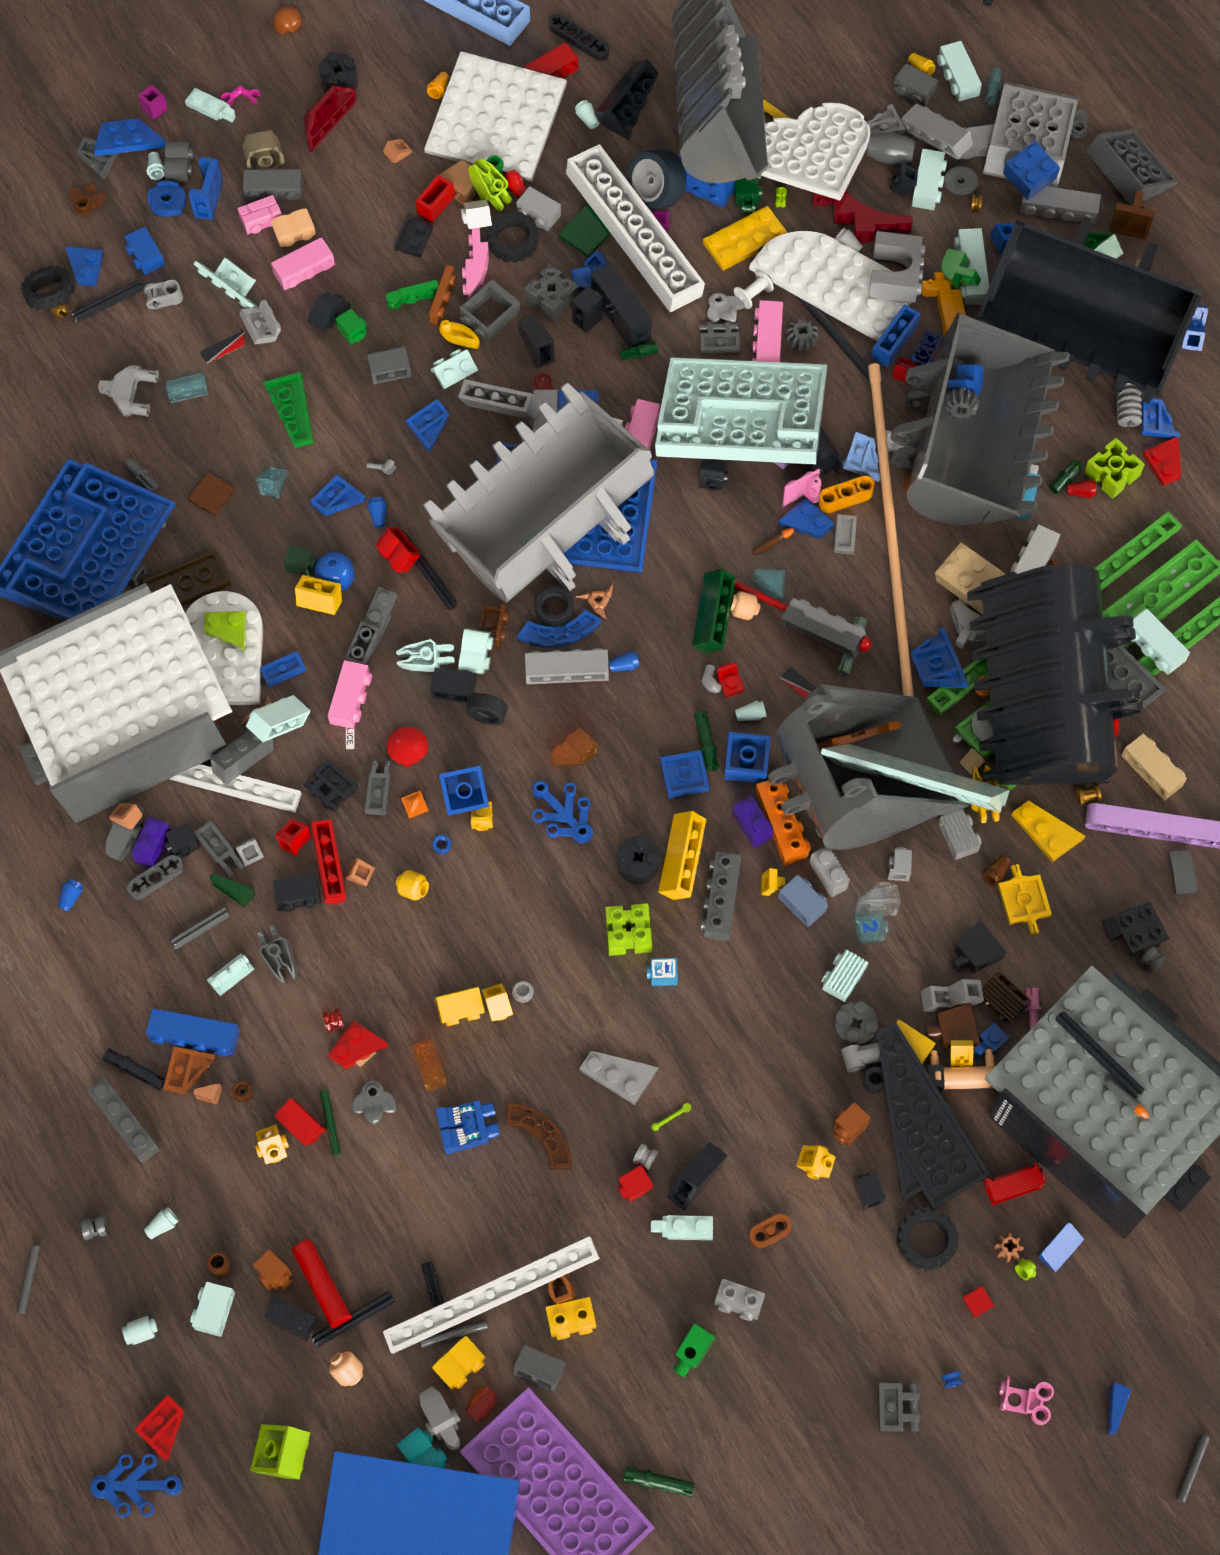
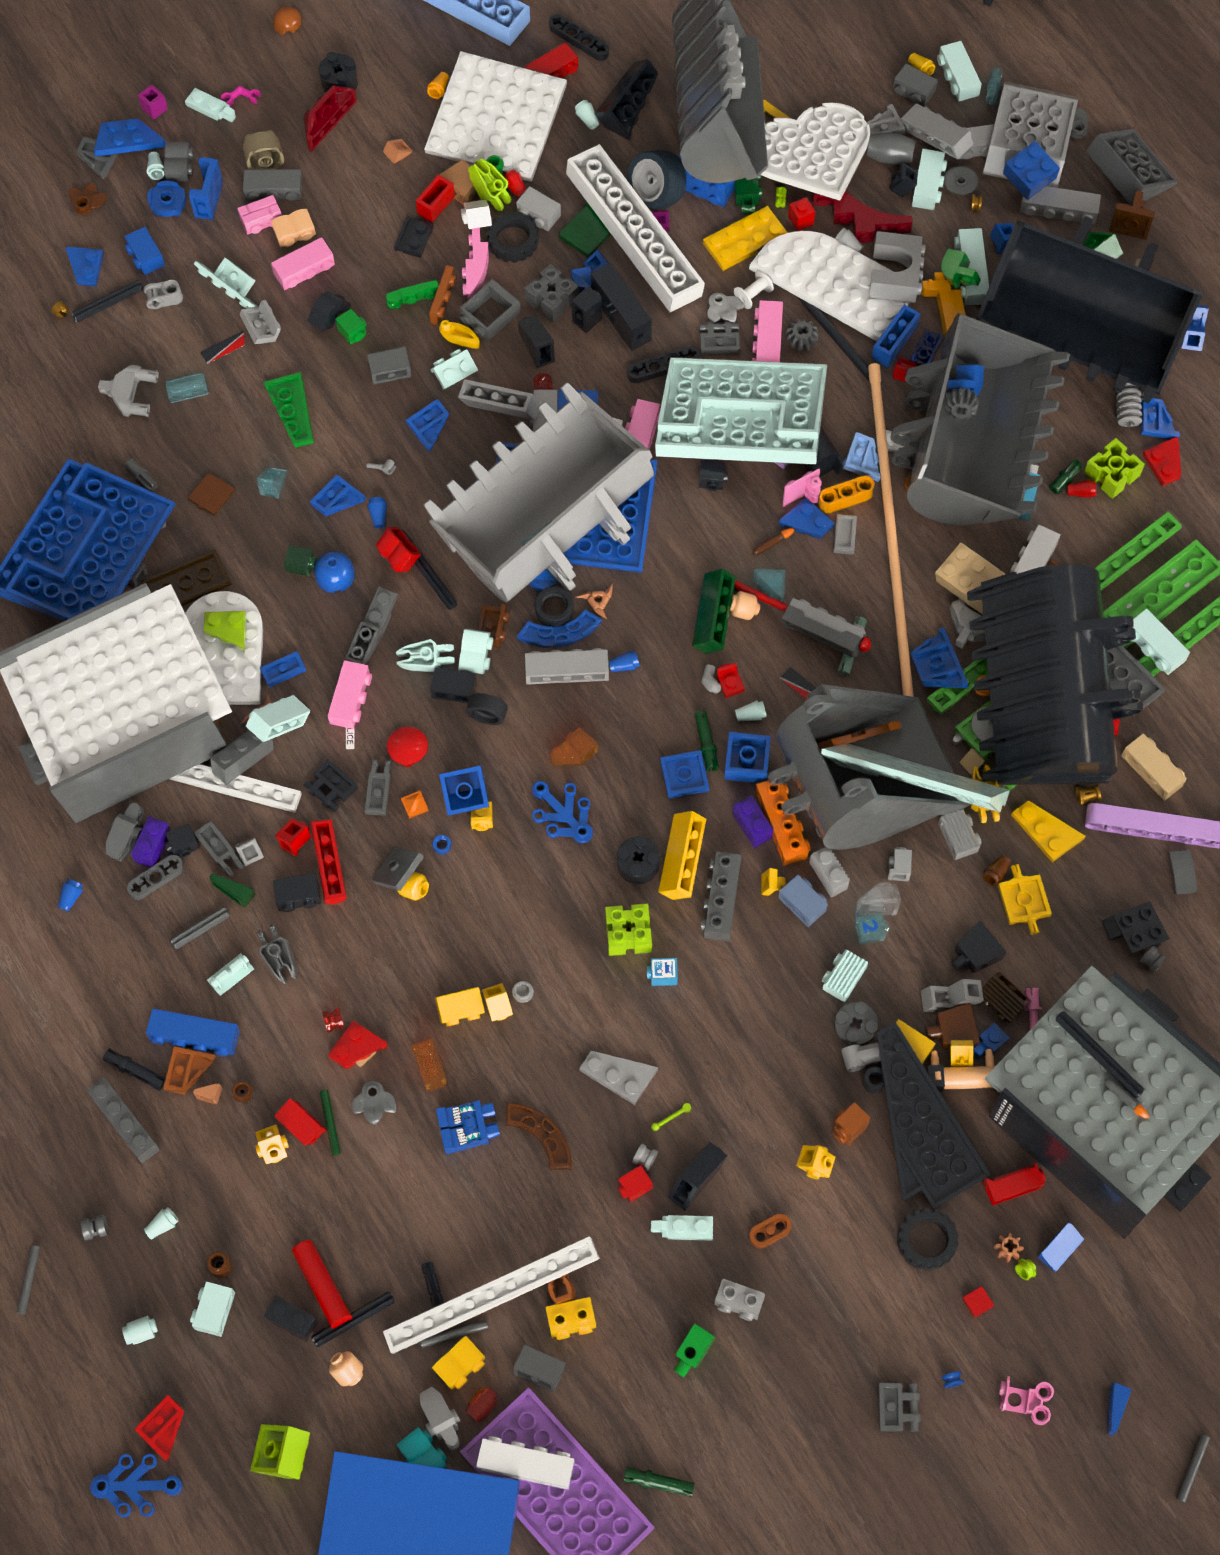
black tyre [20,266,75,310] -> none
nougat slope [109,803,142,829] -> none
dark orange brick [253,1249,293,1293] -> none
yellow brick [295,575,342,615] -> none
nougat slope [344,858,375,887] -> none
dark green axle [619,341,658,361] -> none
black brick [854,1172,886,1210] -> none
none -> dark grey plate [372,846,424,891]
none -> white brick [476,1436,575,1490]
none -> blue slope [529,569,557,593]
none -> black beam [627,346,700,383]
none -> red brick [788,197,815,231]

